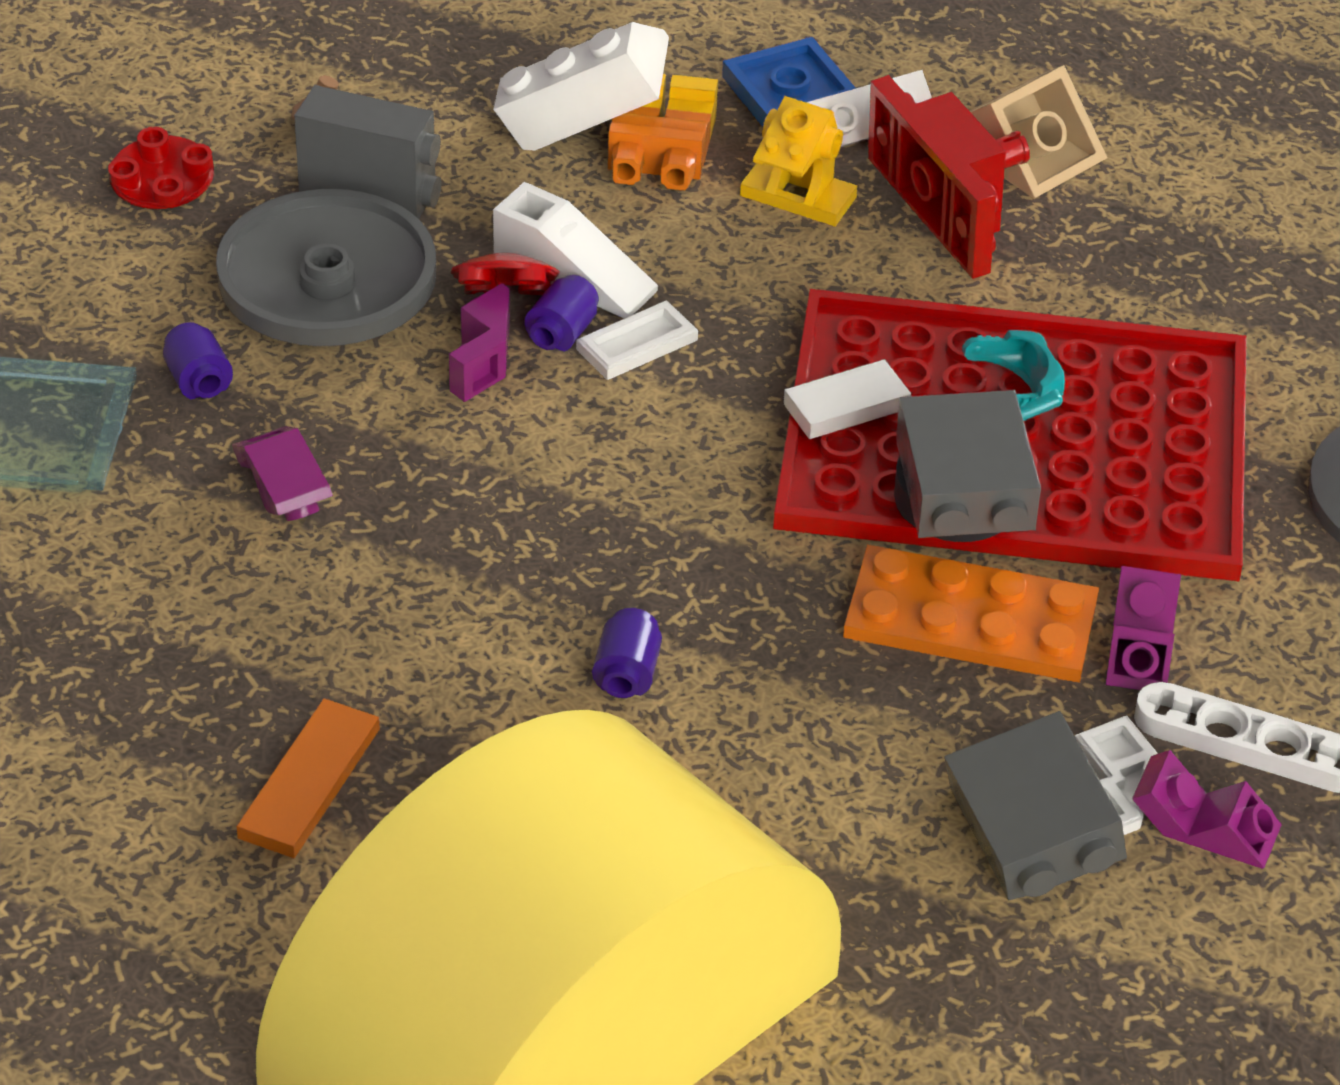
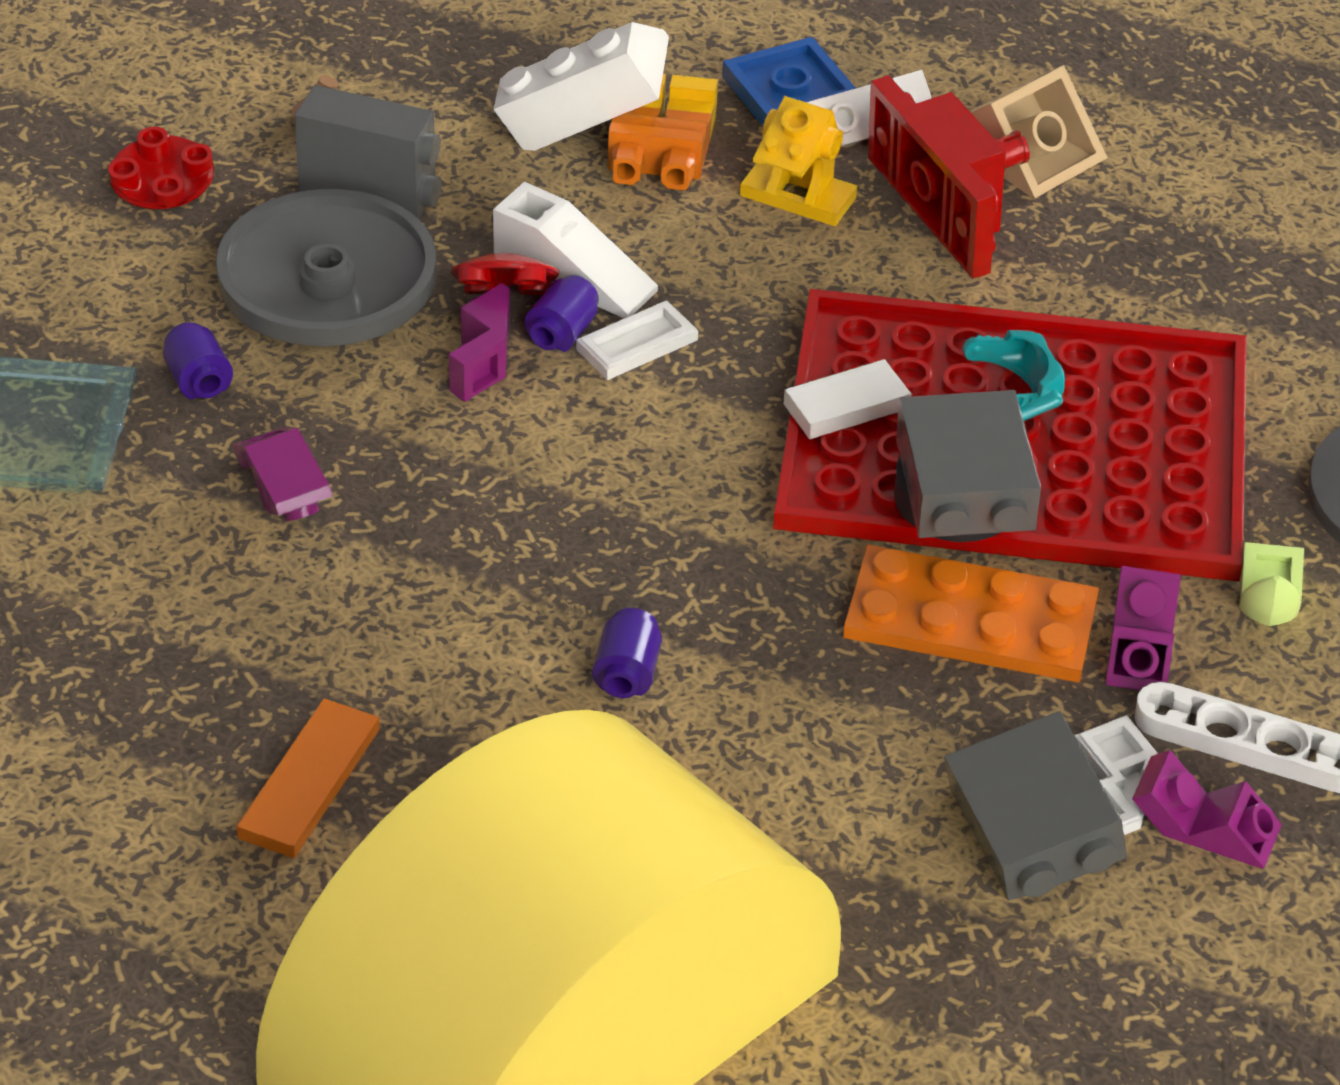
none -> yellowish green plate [1239,542,1304,626]

